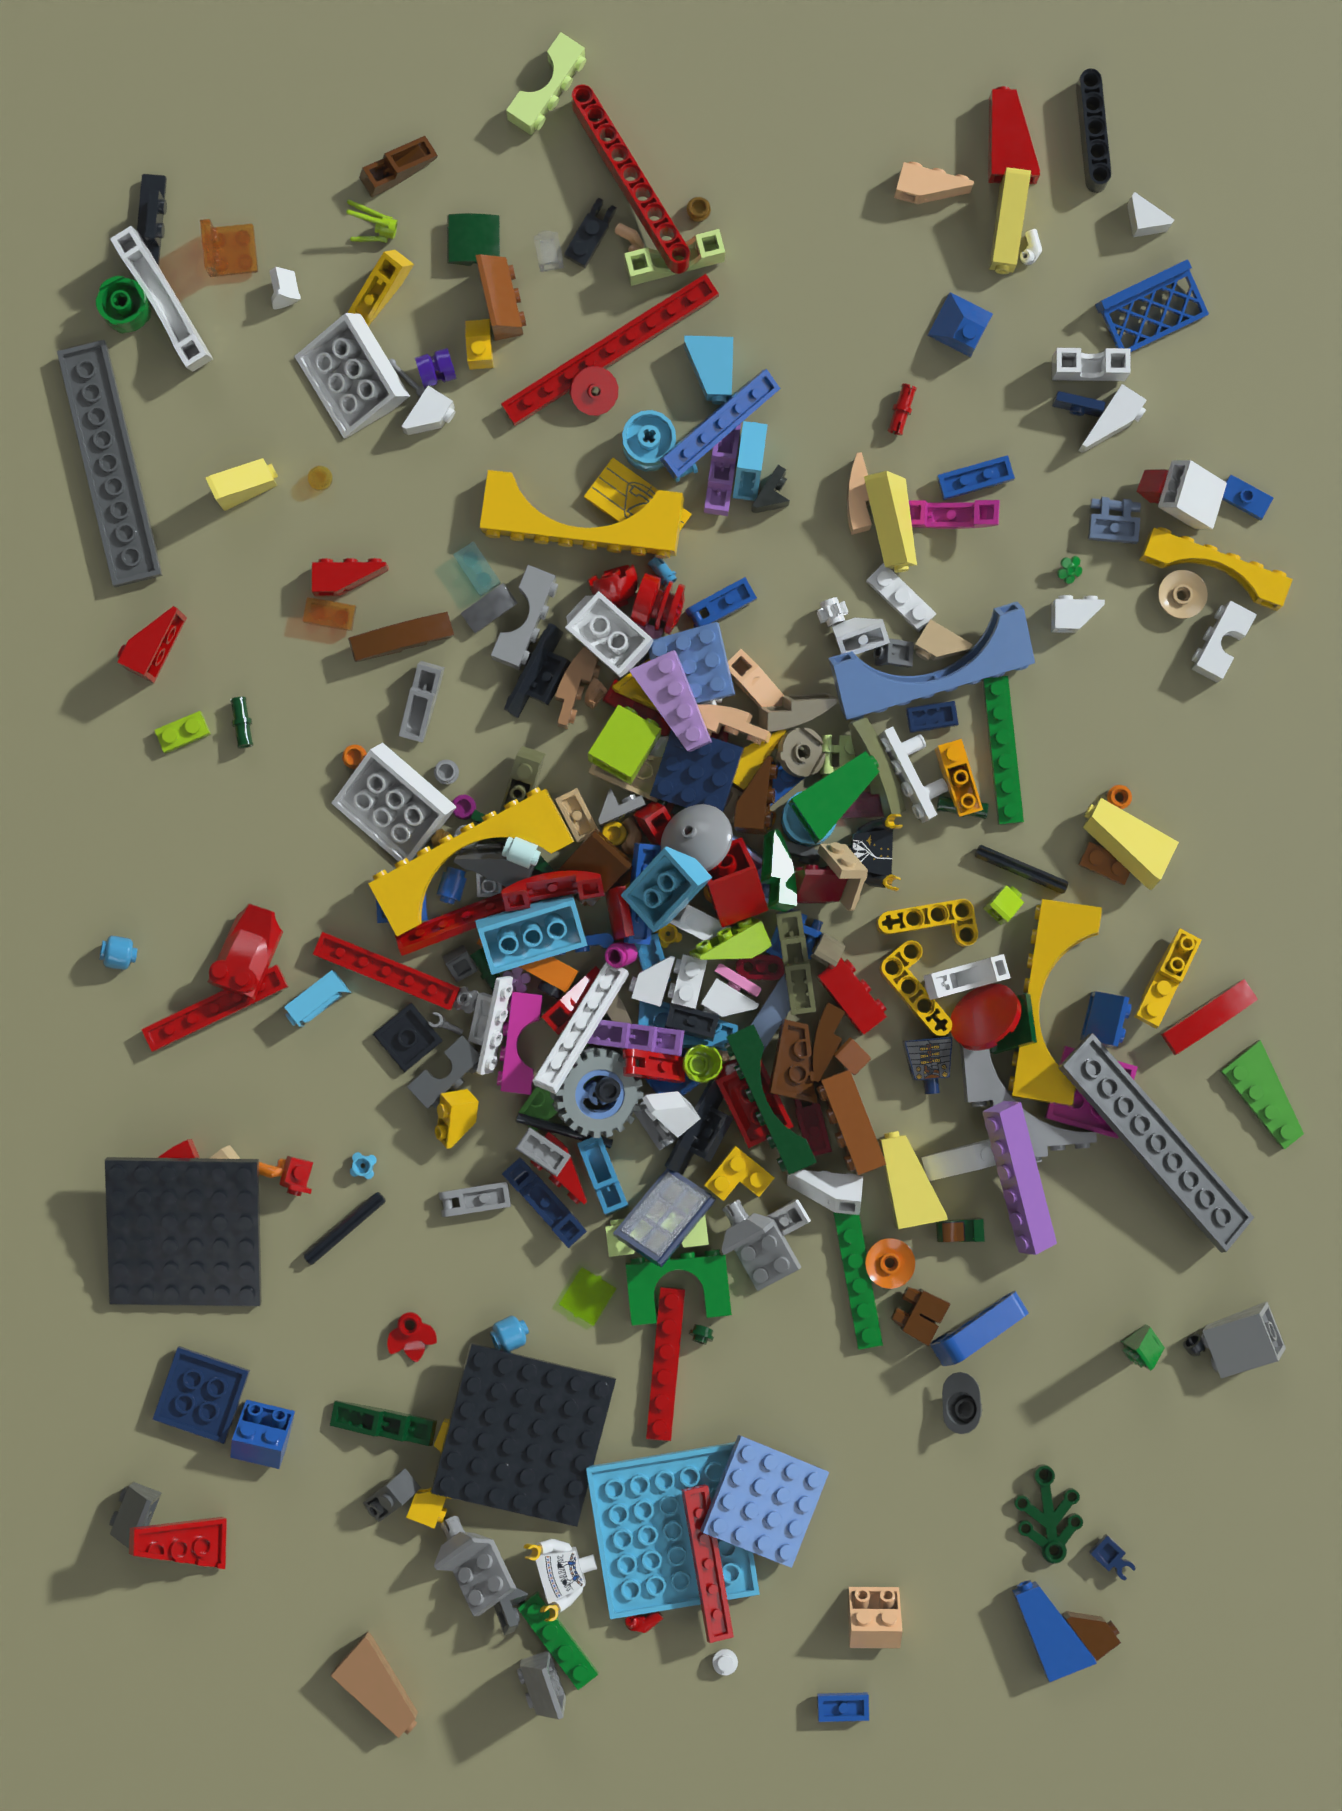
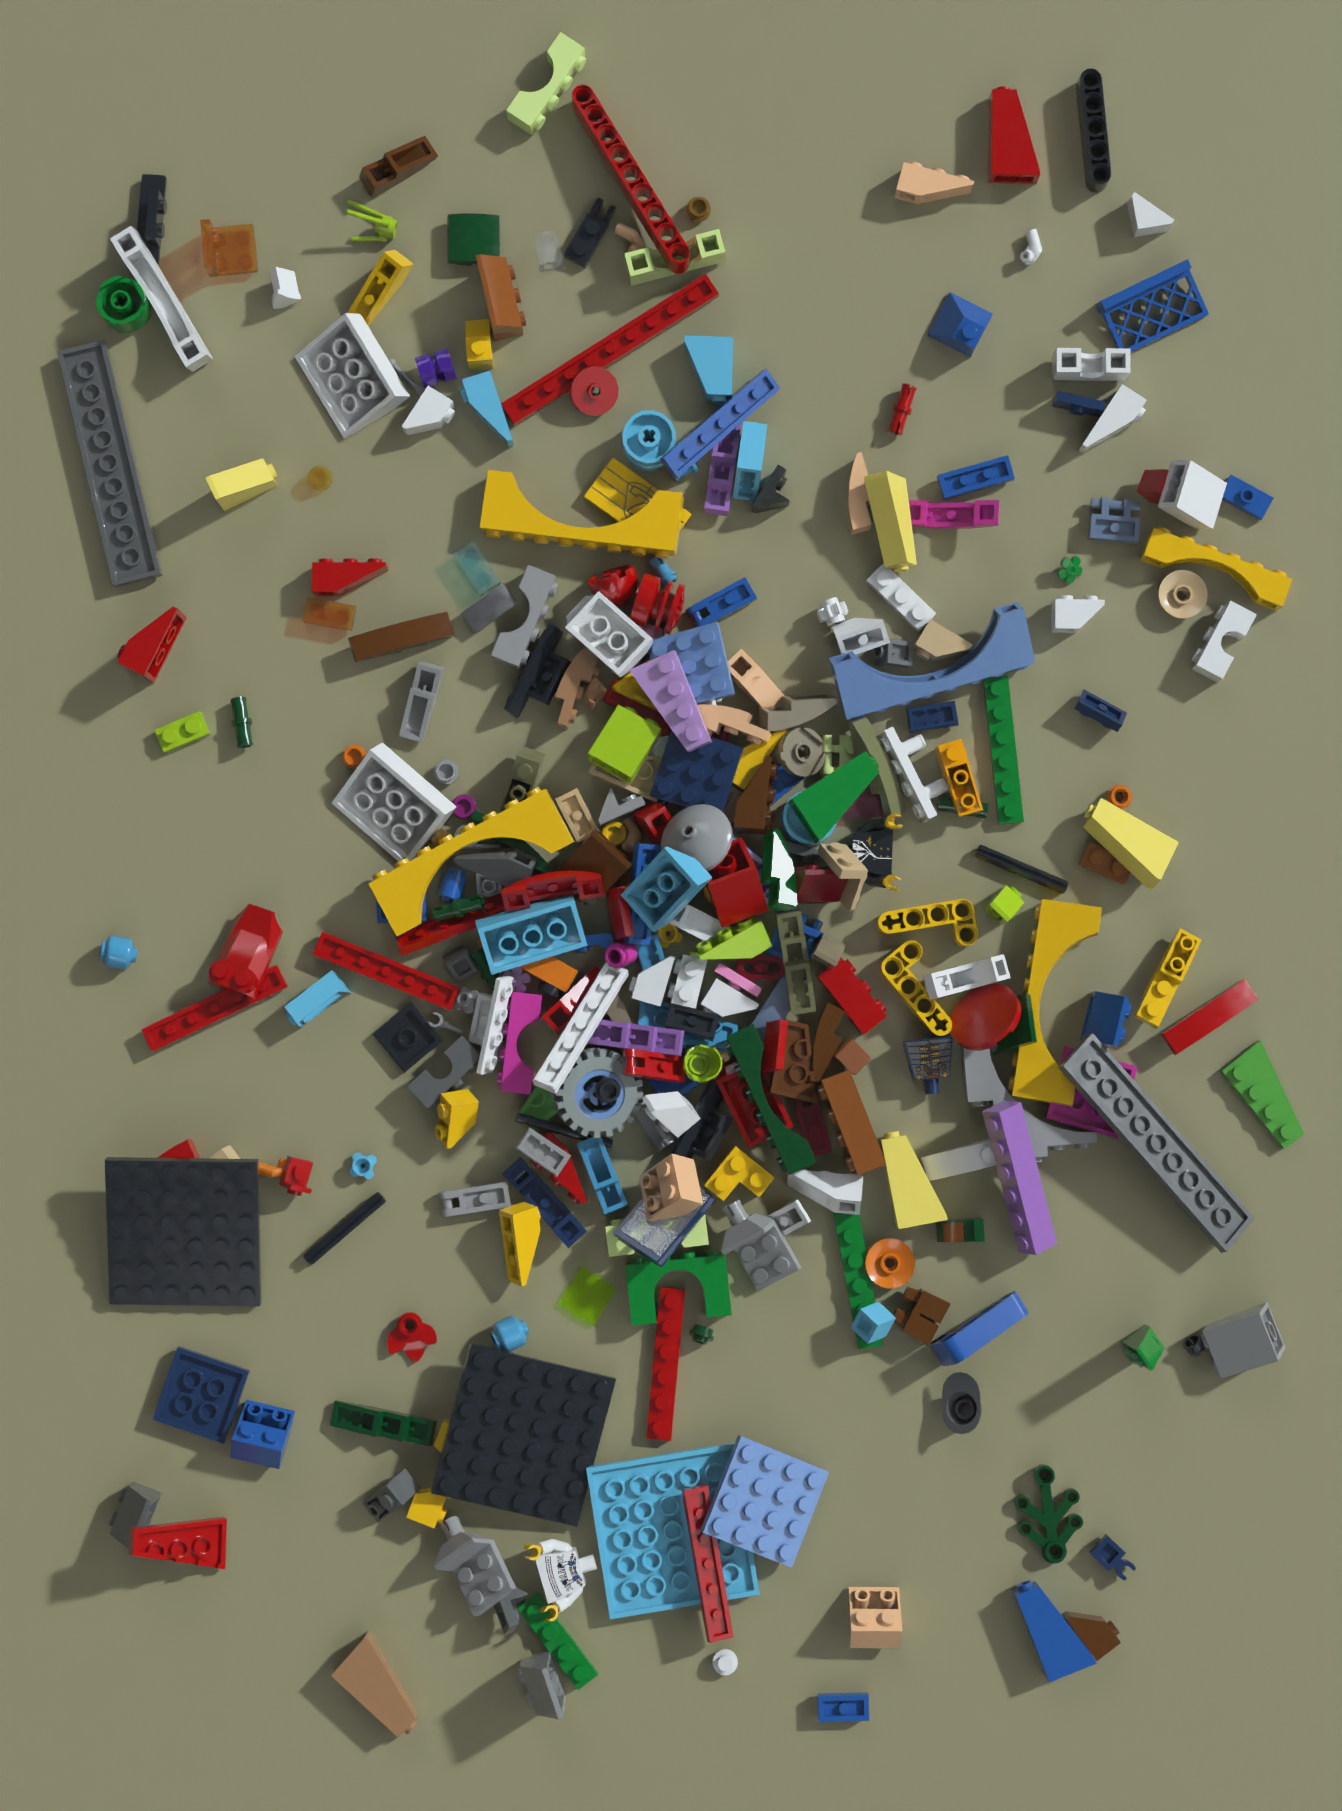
light aqua brick [502,837,541,869] -> none
red arm [625,1611,664,1633] -> none
light yellow slope [989,167,1031,274] -> none
none -> dark green pin [432,894,485,922]
none -> medium azure slope [460,371,514,447]
none -> yellow slope [499,1202,541,1286]
none -> light nougat slope [639,1154,703,1222]
none -> red tile [761,1019,788,1073]
none -> medium azure panel [850,1302,896,1344]
none -> dark blue plate [1074,689,1127,732]

